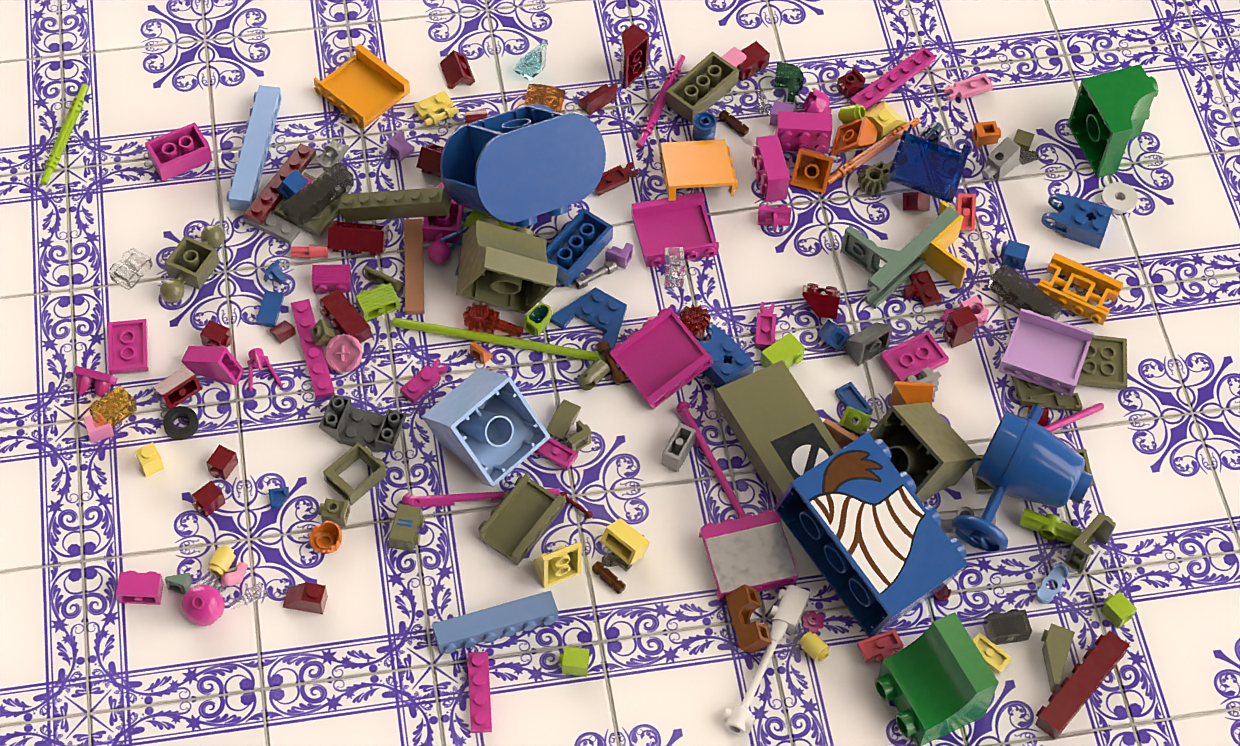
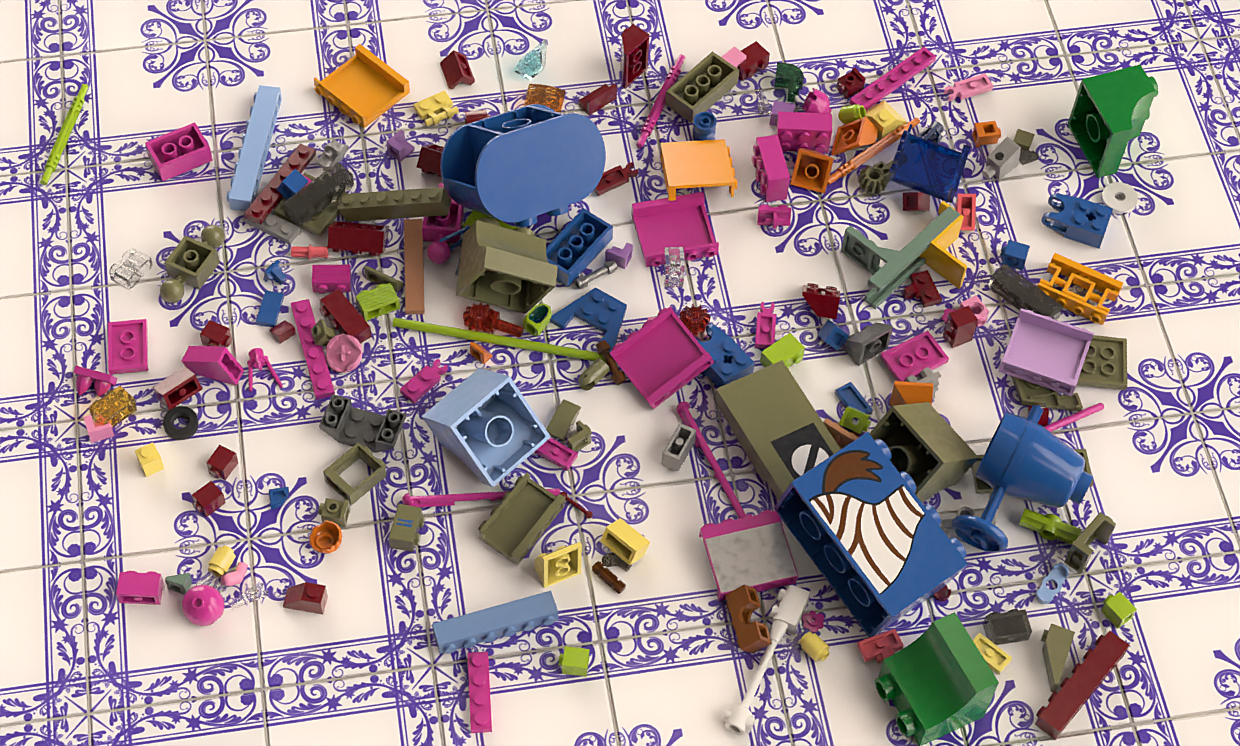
reddish brown axle [719,110,749,136] -> none

